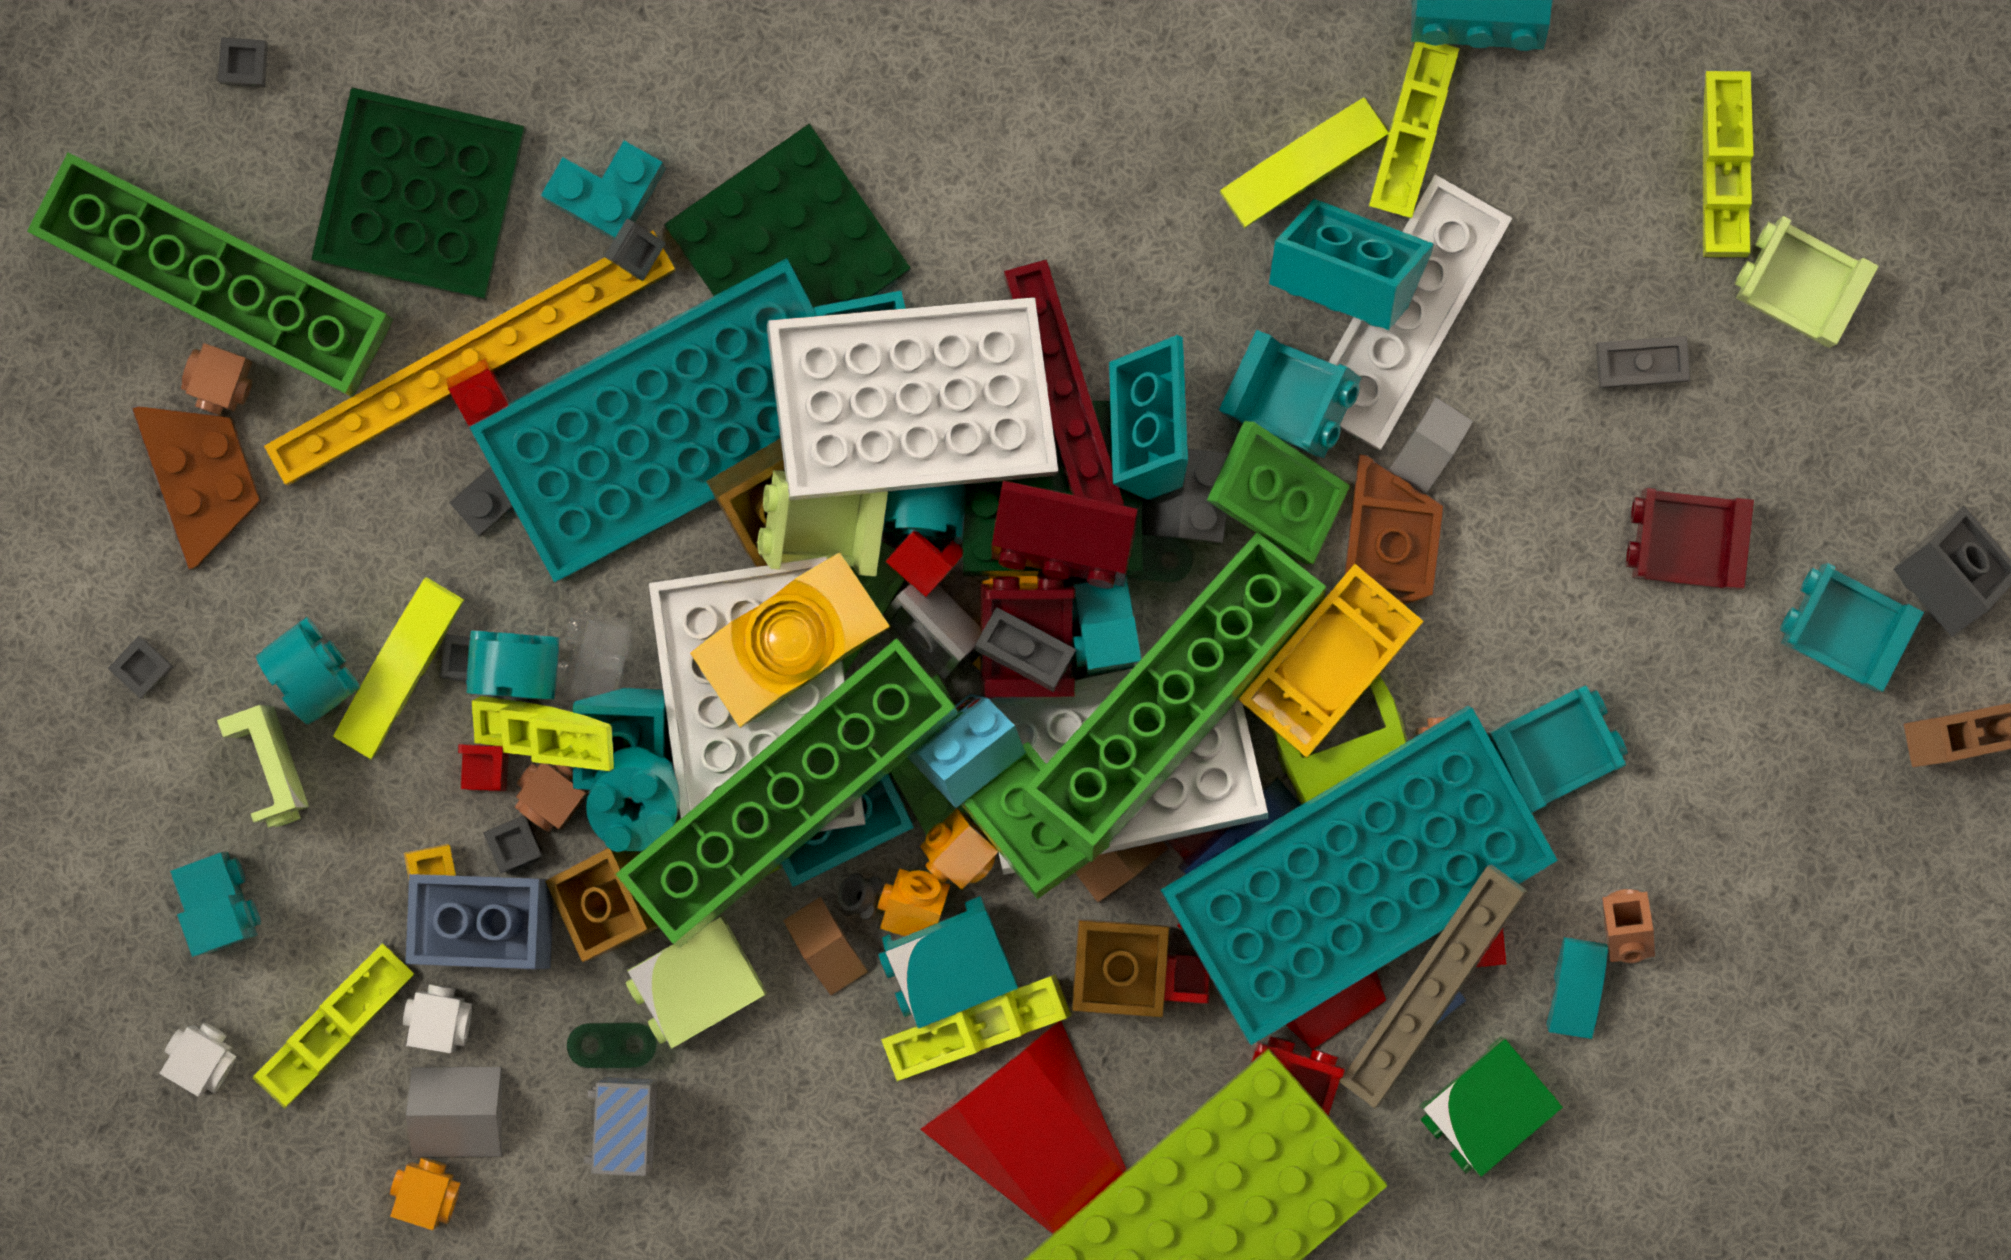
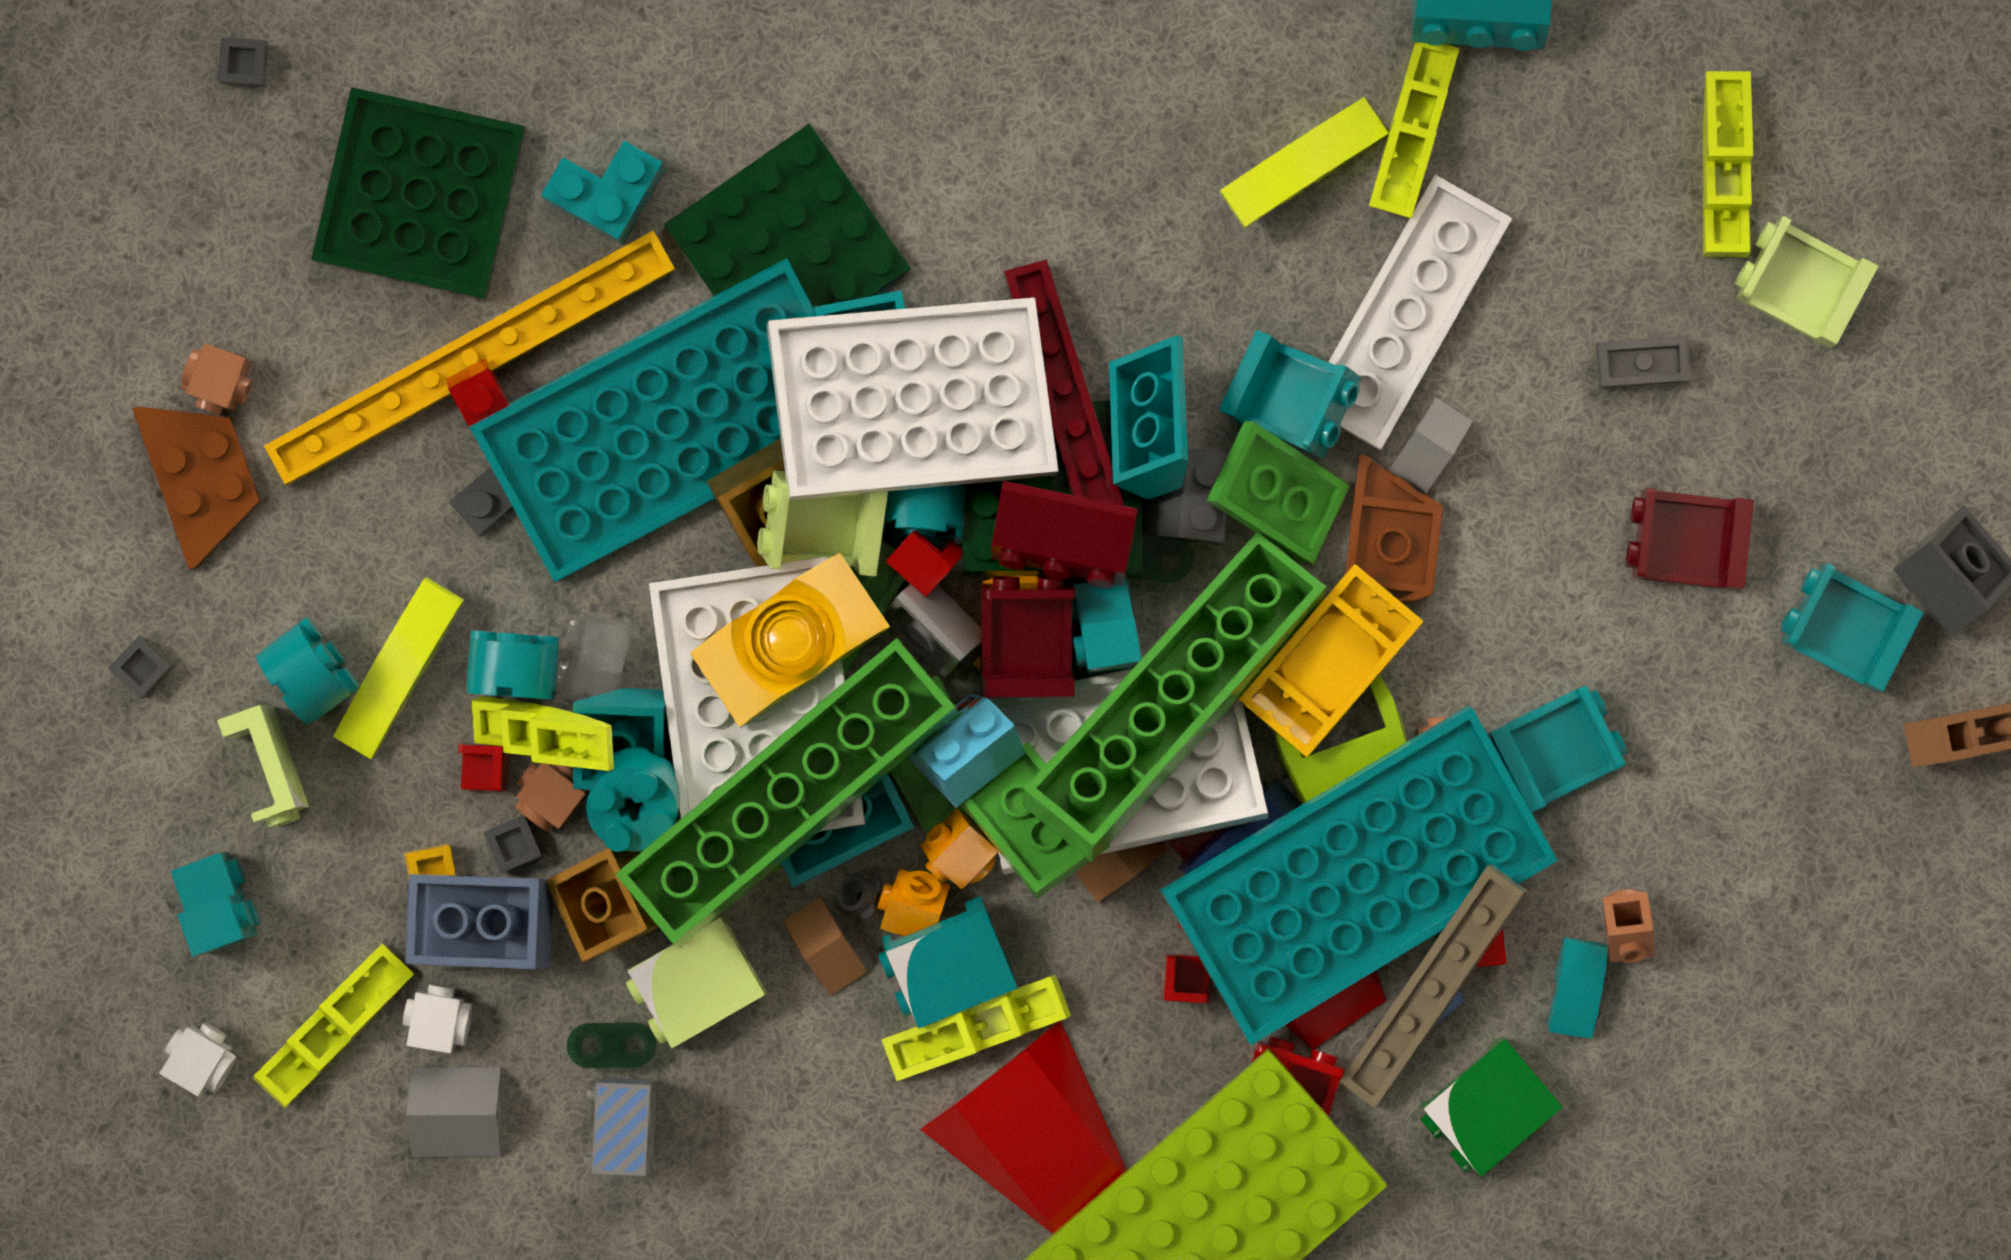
bright green brick [27,152,394,397] -> none
light orange brick [390,1157,461,1230] -> none
dark grey tile [439,634,470,681] -> none
dark grey tile [604,219,666,281] -> none
dark grey plate [975,607,1076,692] -> none
pearl gold brick [1072,919,1169,1017] -> none
teal slope [1269,199,1434,330] -> none

